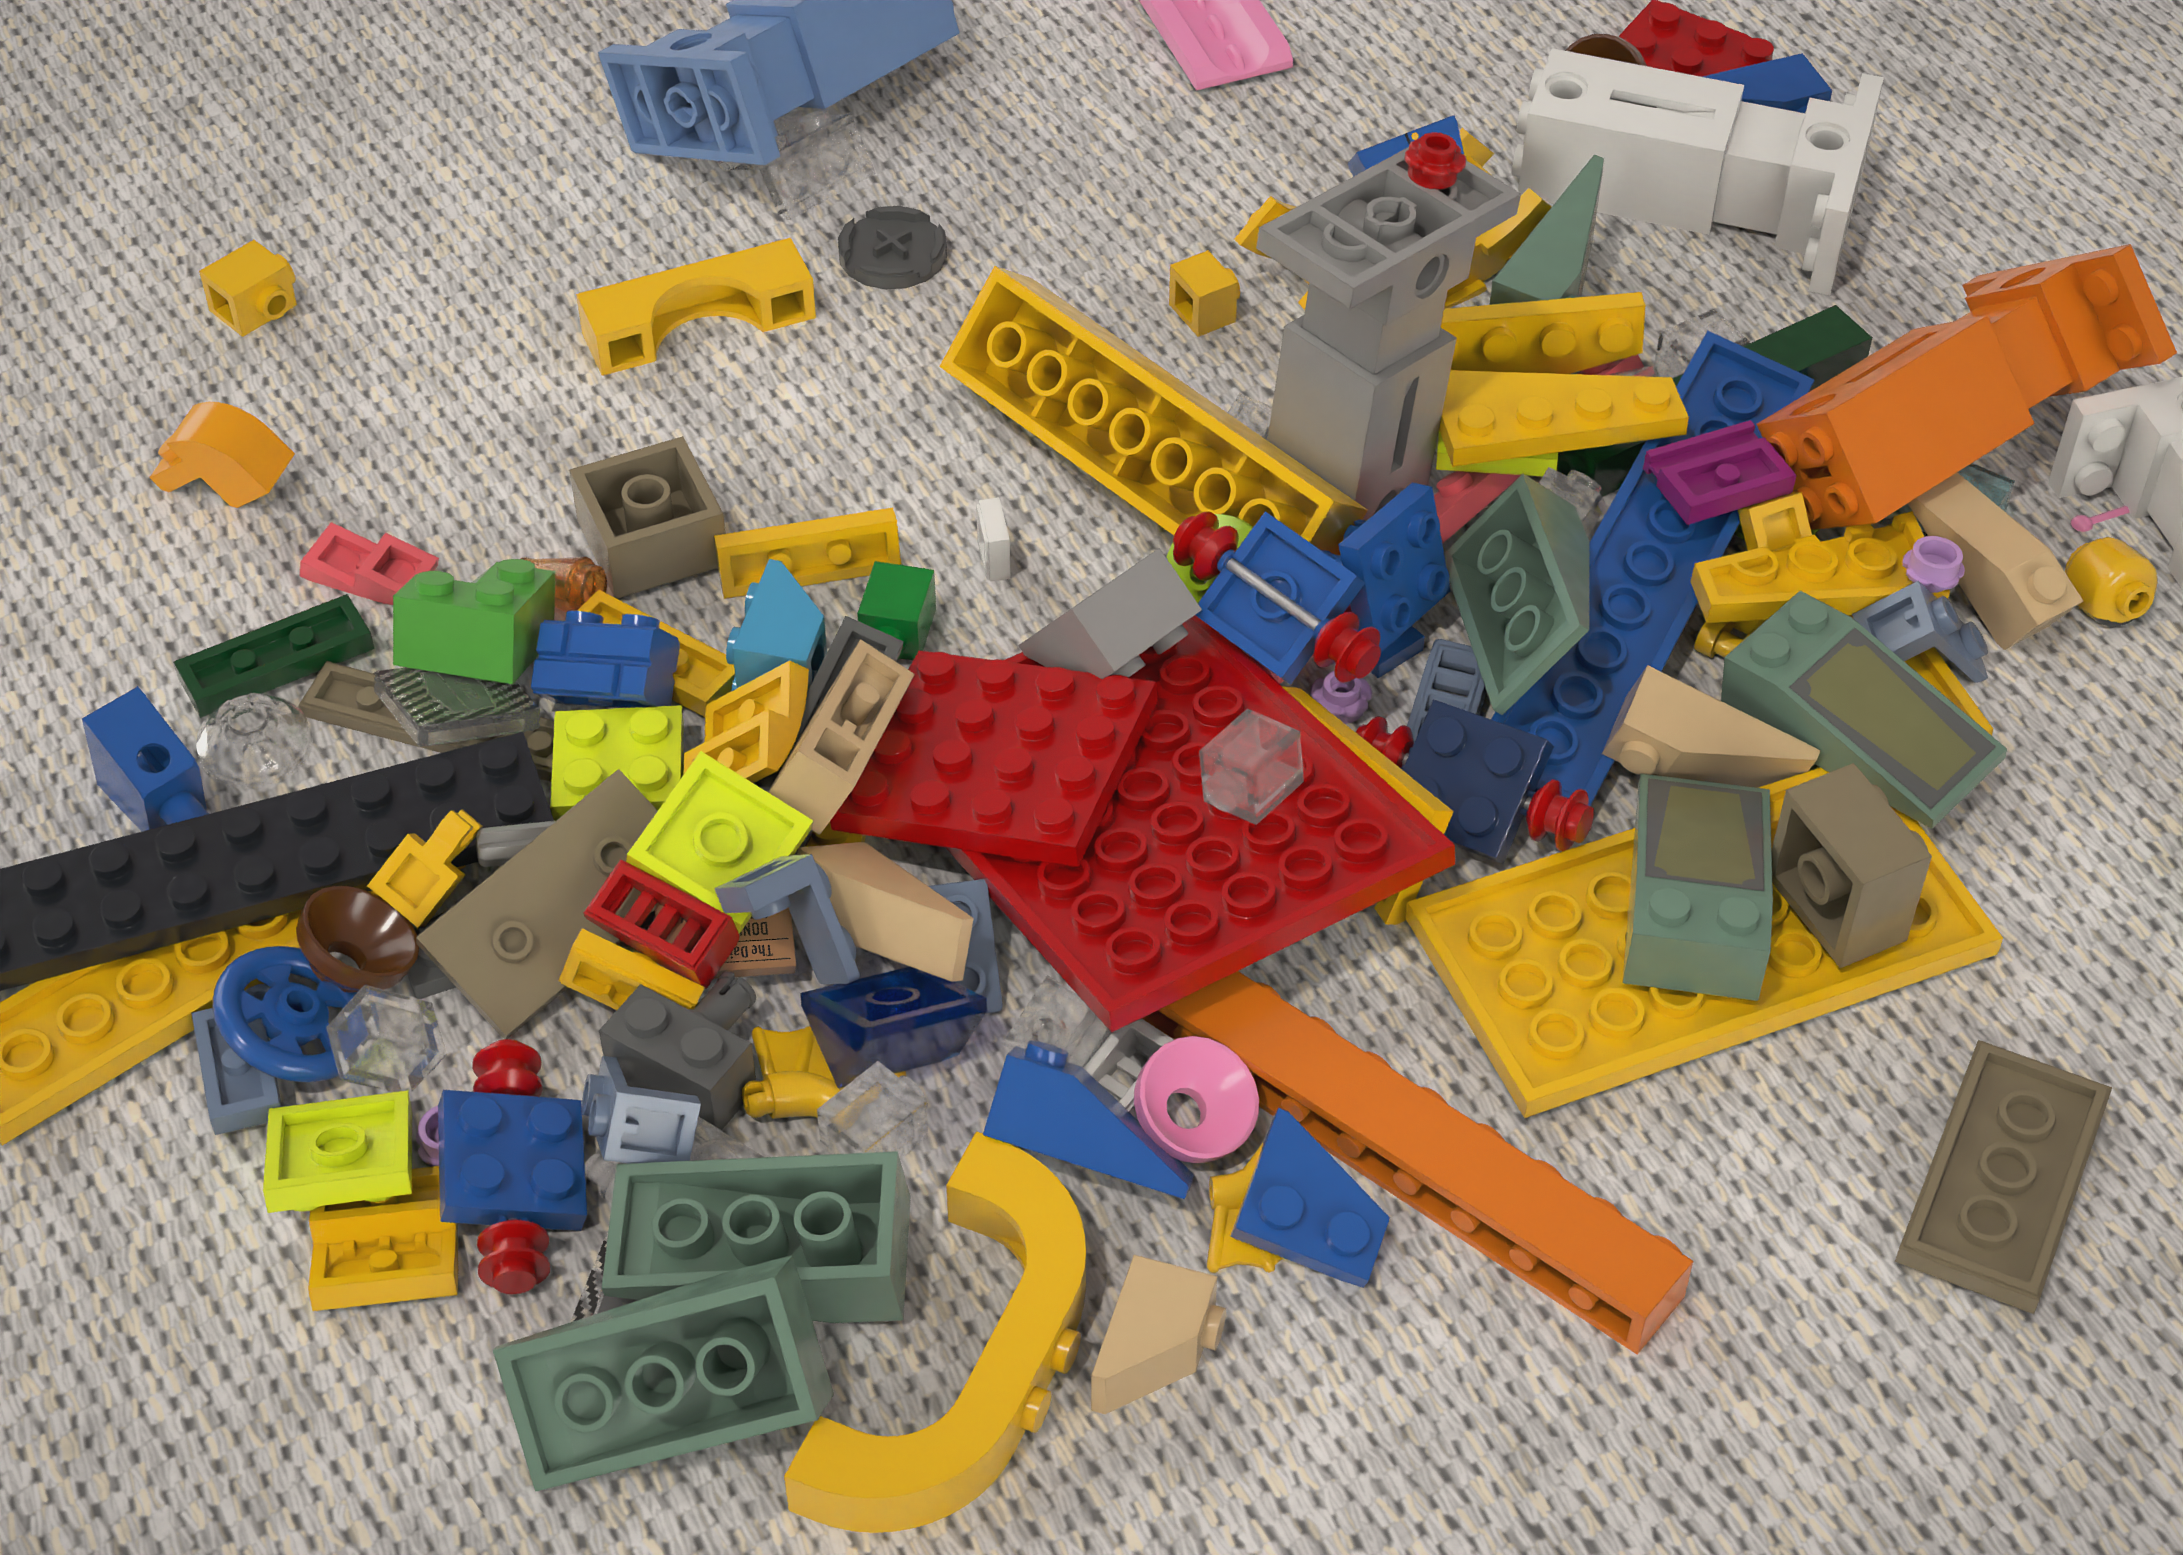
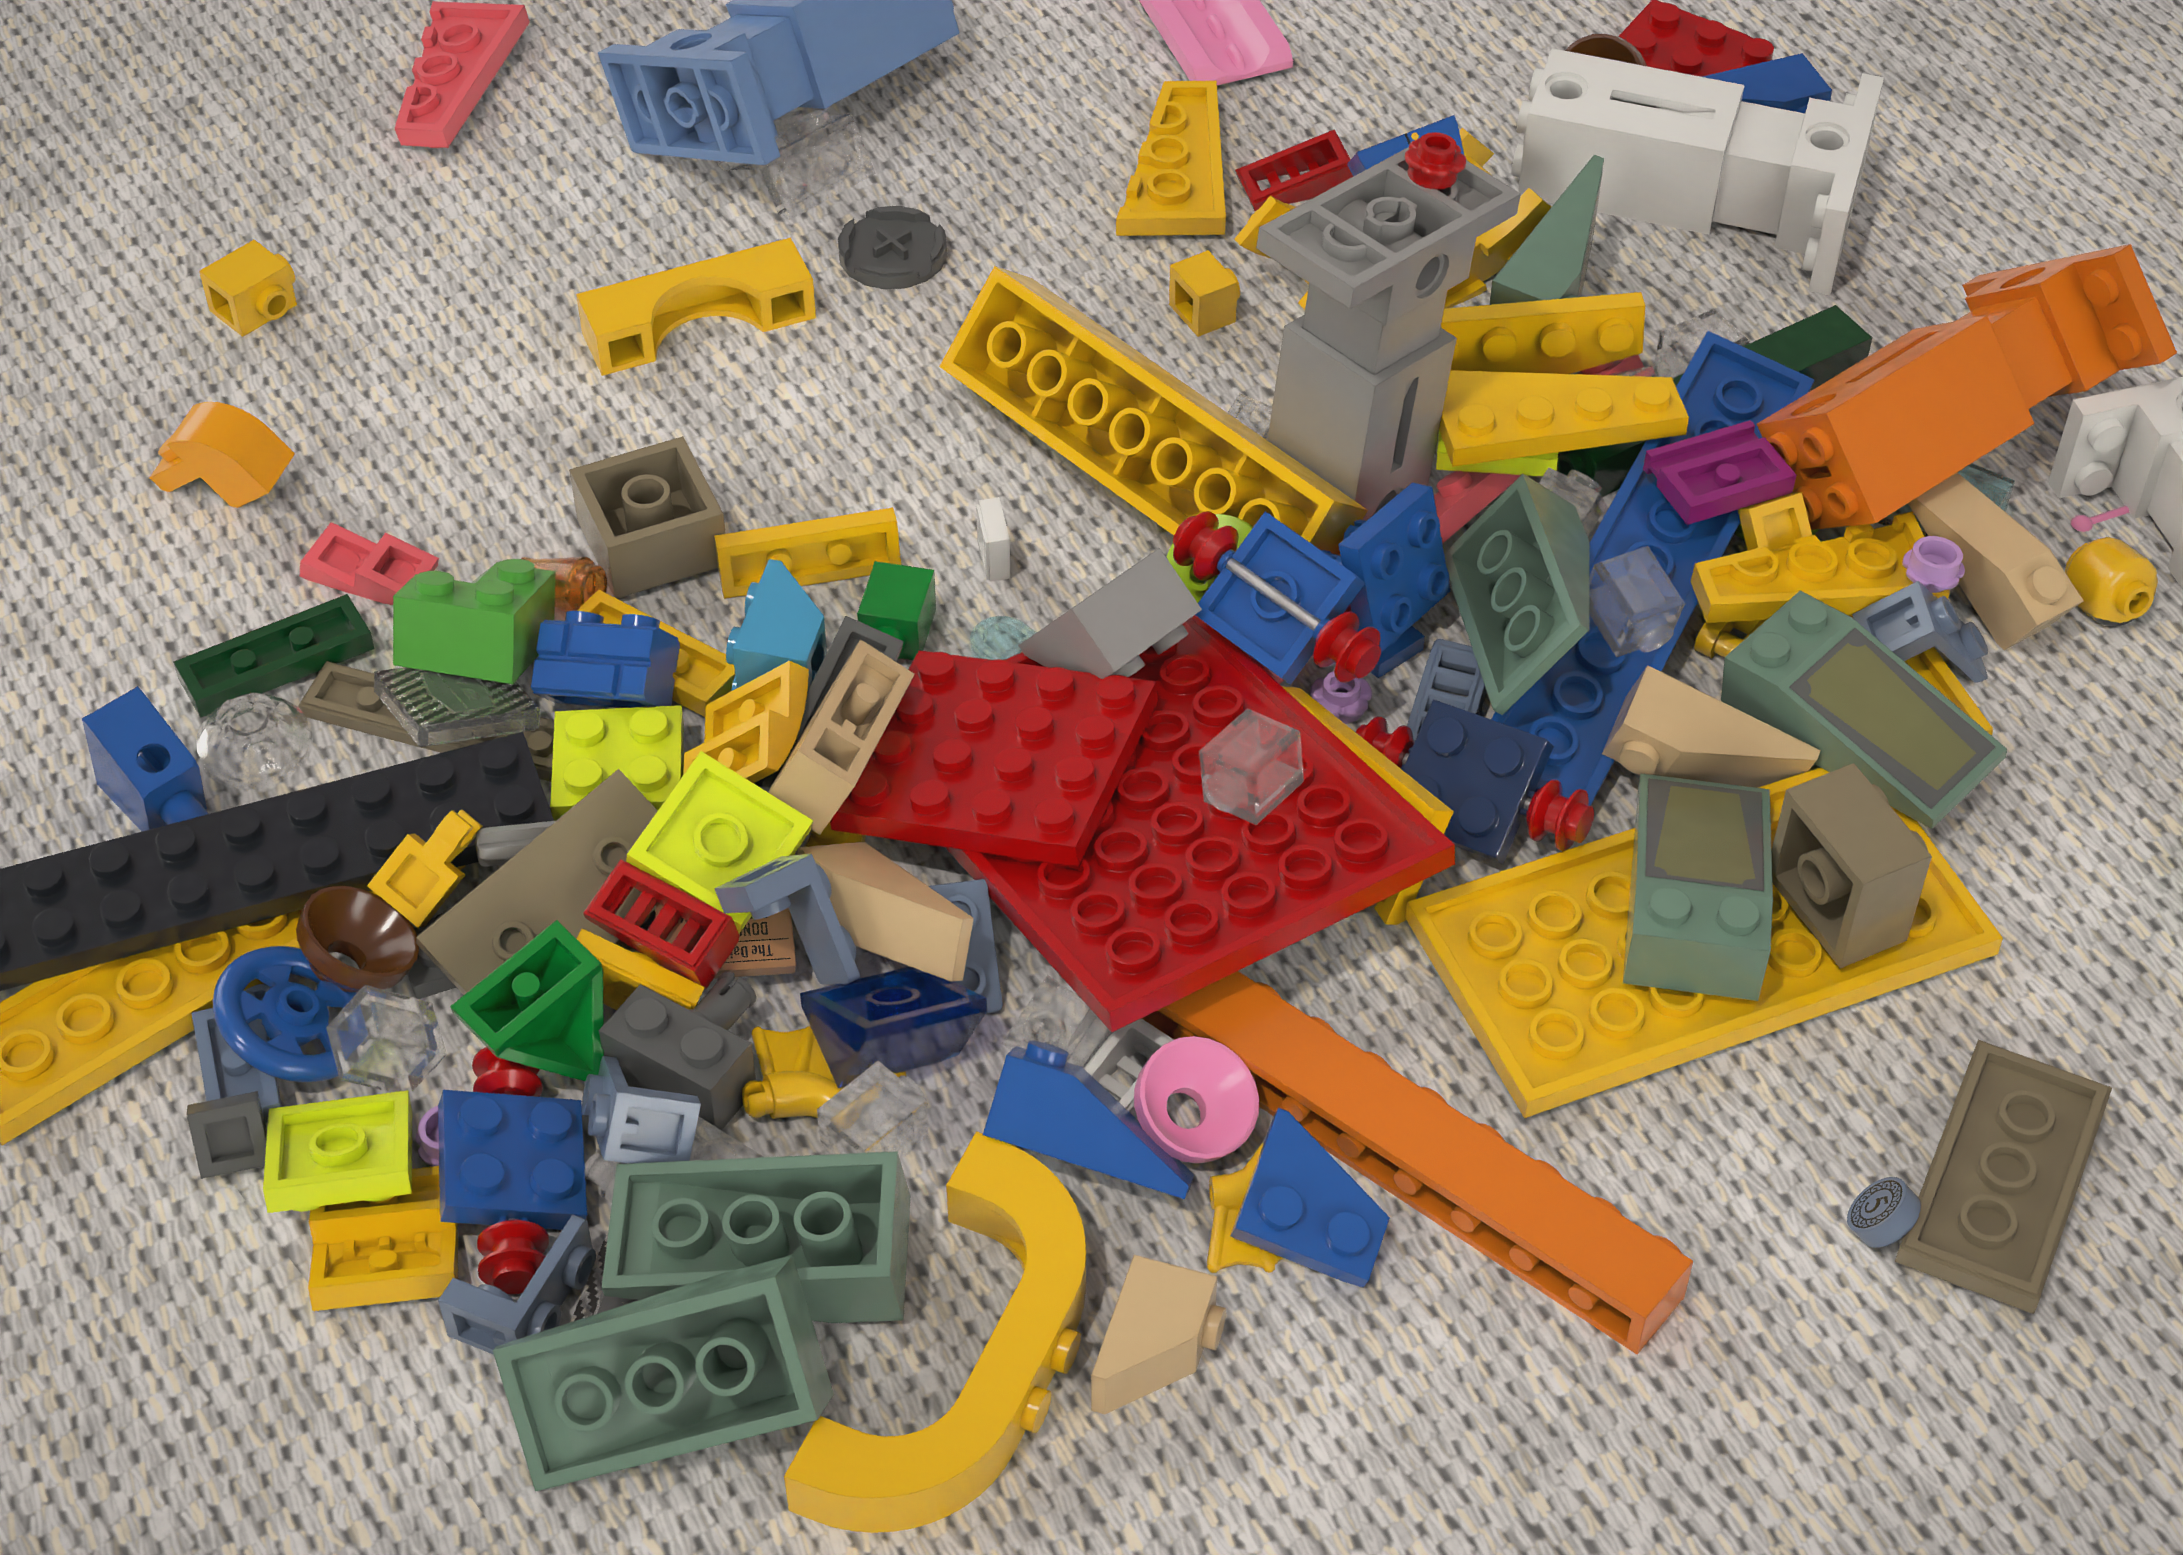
none -> dark grey tile [186,1091,267,1179]
none -> coral wing [395,1,530,148]
none -> sand blue bracket [438,1215,596,1355]
none -> green slope [450,920,604,1081]
none -> clear light blue tile [970,616,1037,660]
none -> yellow wing [1116,81,1226,236]
none -> red slope [1235,129,1353,211]
none -> clear brick [1589,546,1685,657]
none -> sand blue tile [1847,1177,1921,1248]

